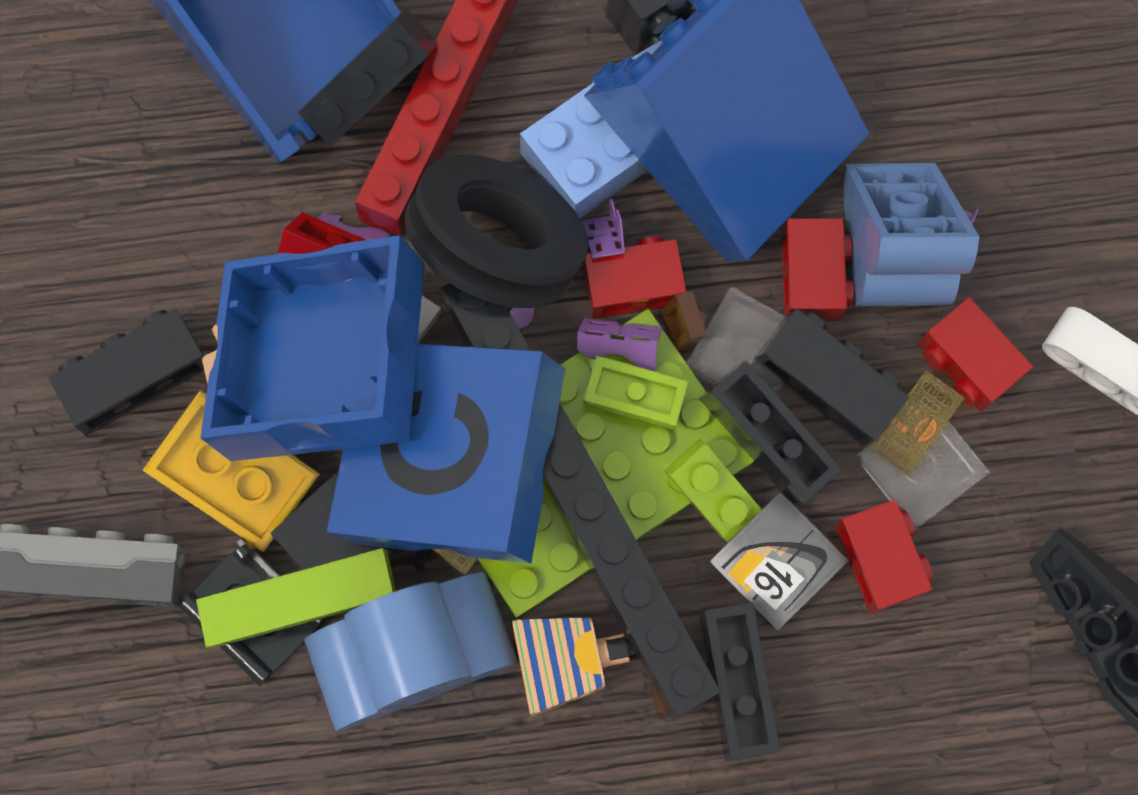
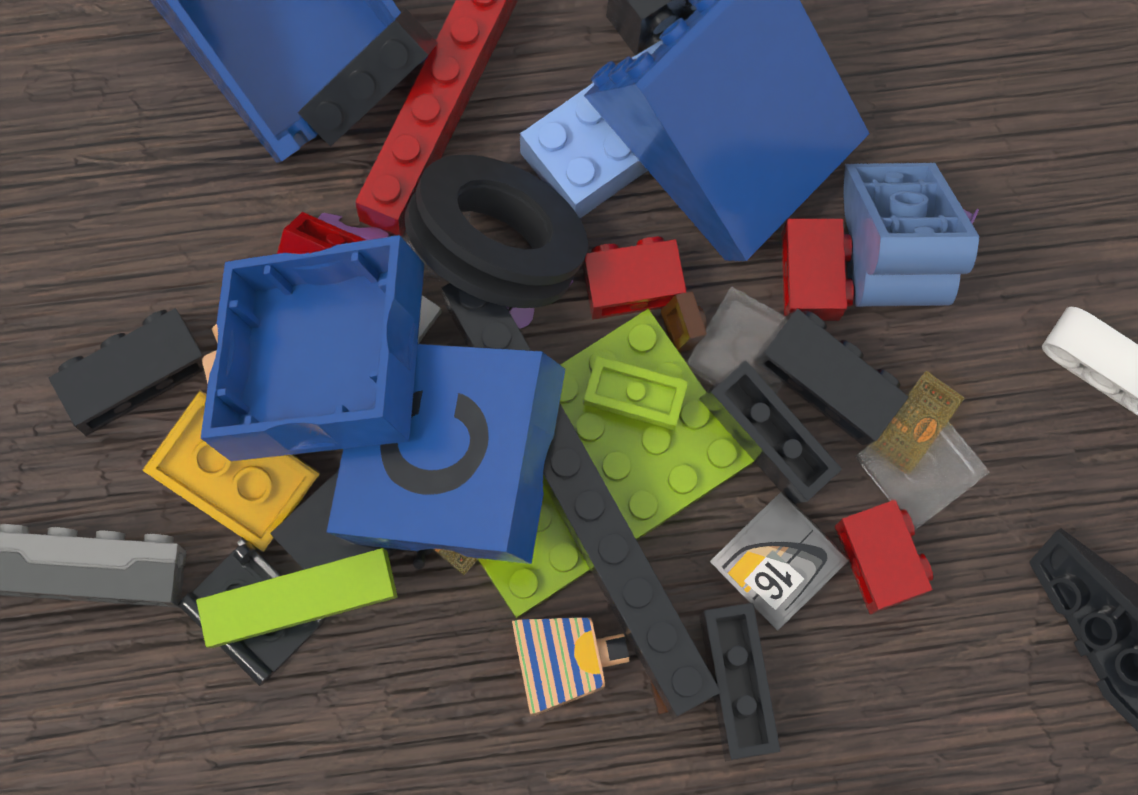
medium blue brick [304,572,519,733] -> none
medium lavender piece [577,318,662,372] -> none
medium lavender piece [581,199,625,258] -> none
lime plate [664,439,762,542] -> none
red brick [918,297,1033,412] -> none

